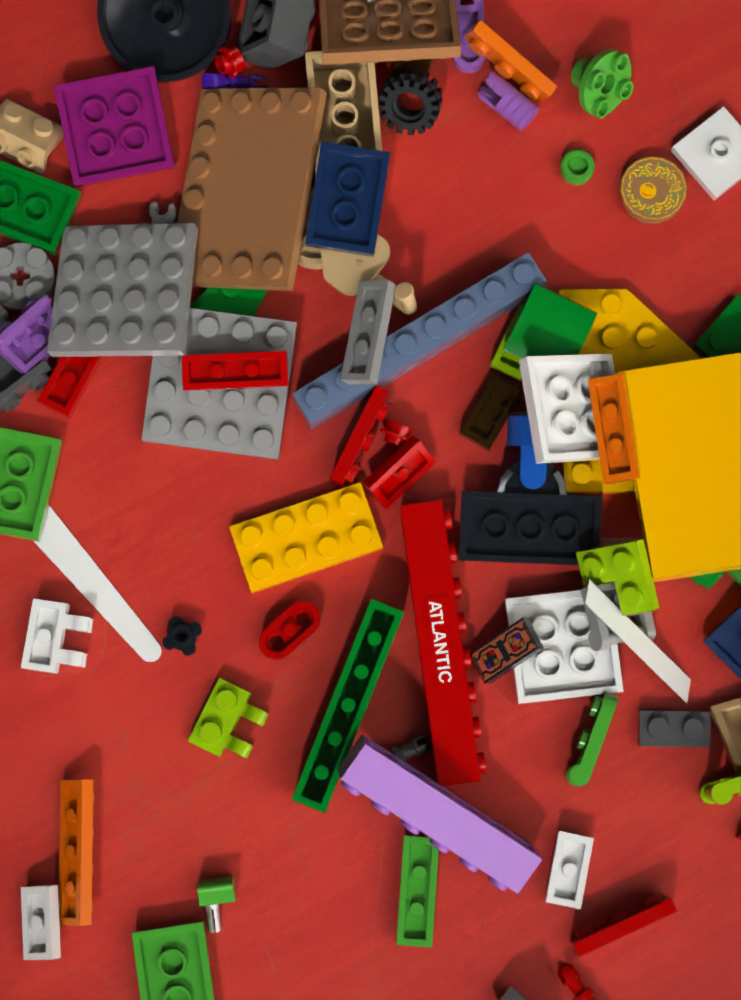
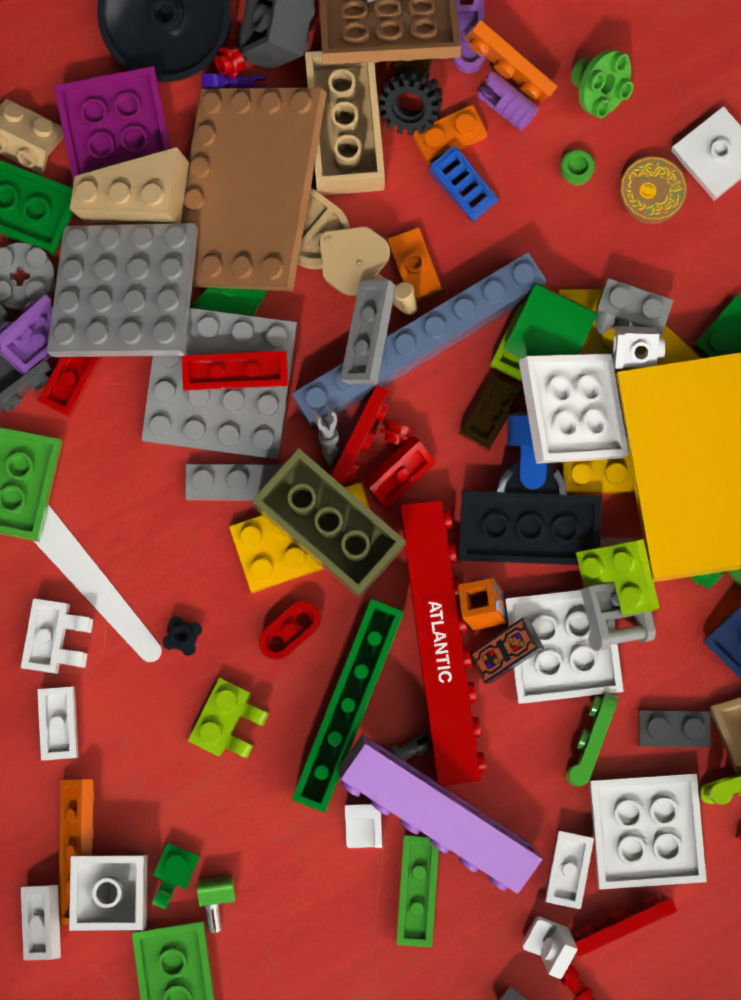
dark blue plate [305,142,390,257] -> none
white sticker [585,579,691,703] -> none
orange plate [588,373,640,485] -> none
none -> white plate [37,687,79,761]
none -> white slope [69,855,148,931]
none -> tan wedge [70,147,189,225]
none -> green plate [152,842,201,909]
none -> light grey plate [185,464,283,501]
none -> olive brick [252,448,406,599]
none -> light grey piece [312,405,341,466]
none -> white panel [345,804,382,848]
none -> orange plate [387,227,443,302]
none -> orange plate [412,104,488,166]
none -> blue slope [429,145,498,223]
none -> orange brick [458,578,508,630]
none -> white bracket [522,916,578,979]
none -> white plate [589,774,707,889]
none -> light grey plate [595,278,674,349]
none -> white brick [612,326,665,369]

